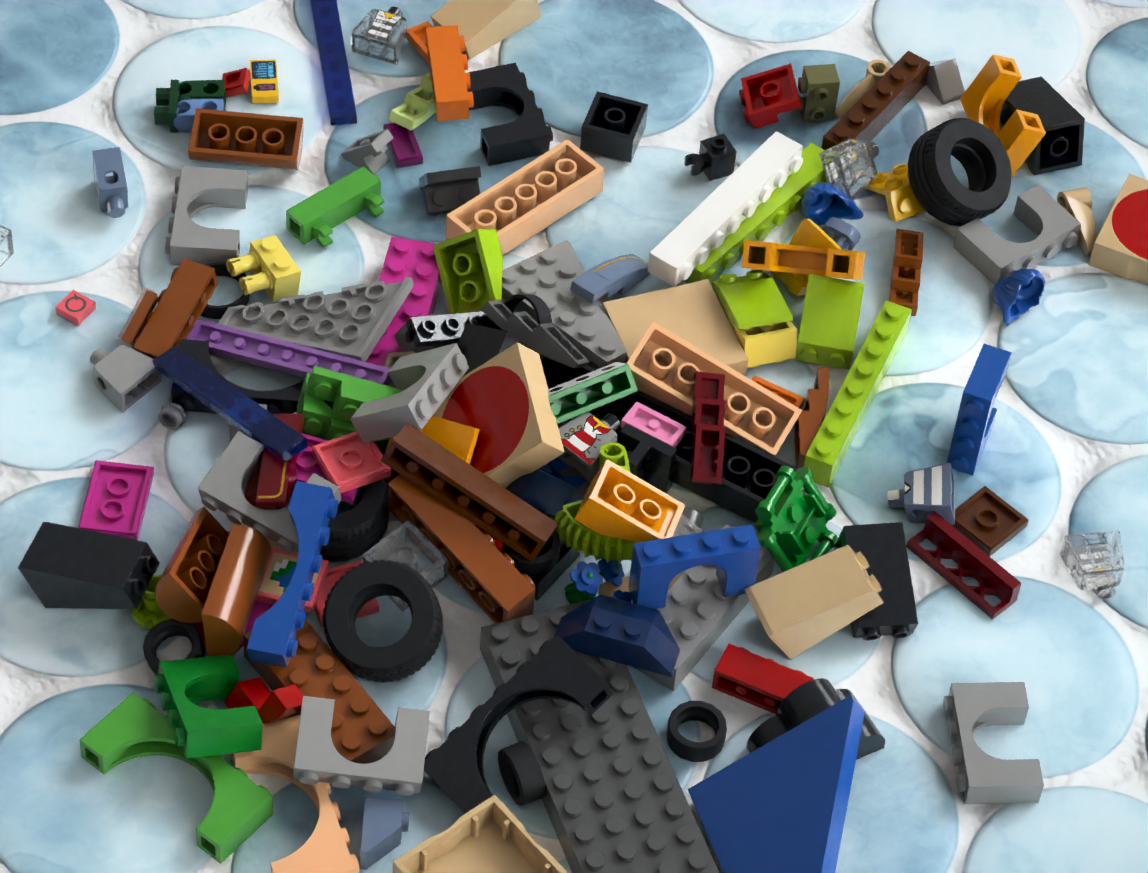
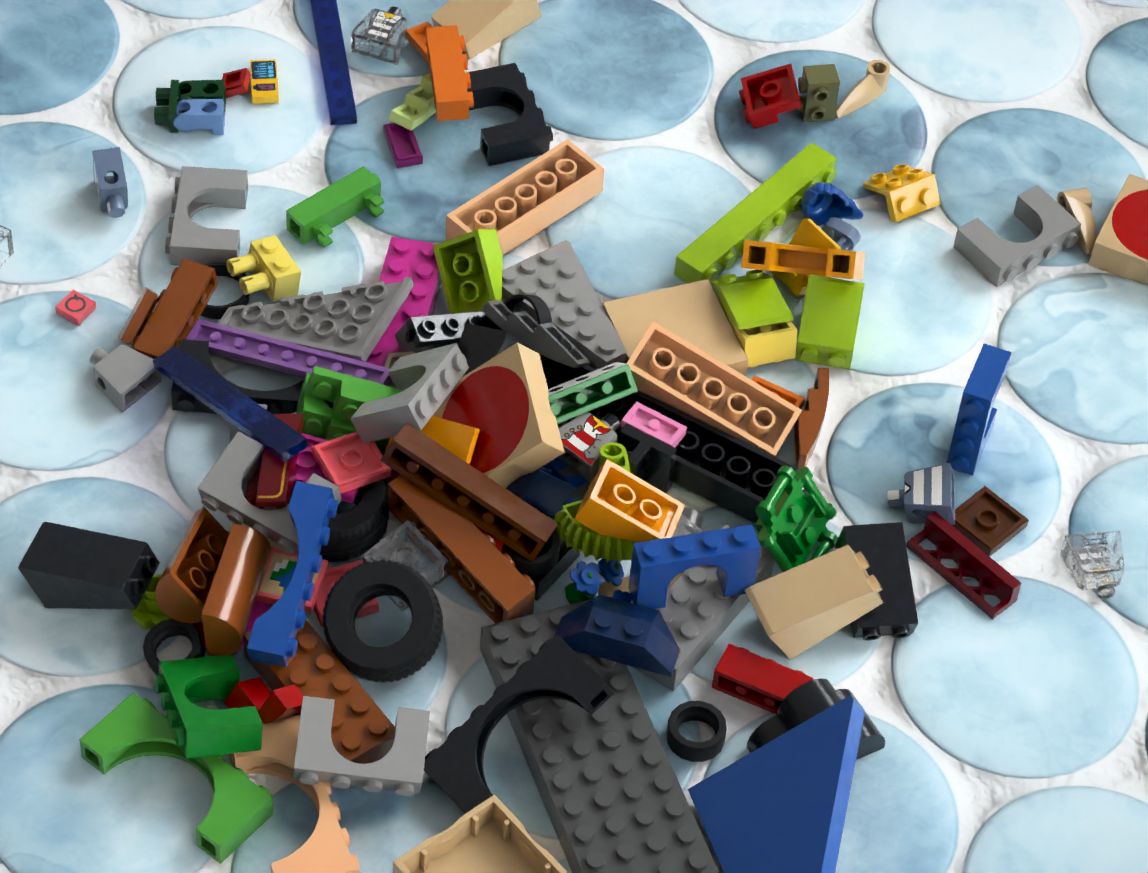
dark pink tile [78,460,154,540] -> none
light grey plate [158,403,186,430] -> none
dark orange brick [188,108,304,170] -> none
light grey slope [341,129,394,174] -> none
sand blue slope [360,797,409,870] -> none
black bracket [419,166,482,214] -> none
black tyre [498,741,546,806] -> none
sand blue slope [570,254,651,303] -> none
black brick [580,91,648,163] -> none
white brick [647,131,803,287] -> none
black brick [684,134,737,181] -> none
dark red slope [691,371,726,485] -> none
lime brick [804,300,912,488] -> none
clear torso [820,139,880,201] -> none
reddish brown brick [821,51,930,159] -> none
dark orange slope [889,229,924,316] -> none
black tyre [908,118,1012,226] -> none
light grey slope [926,58,965,105] -> none
light grey arch [943,682,1044,804] -> none
light orange arch [960,54,1046,177] -> none
blue hair [992,268,1045,326] -> none
black slope [1000,76,1085,175] -> none

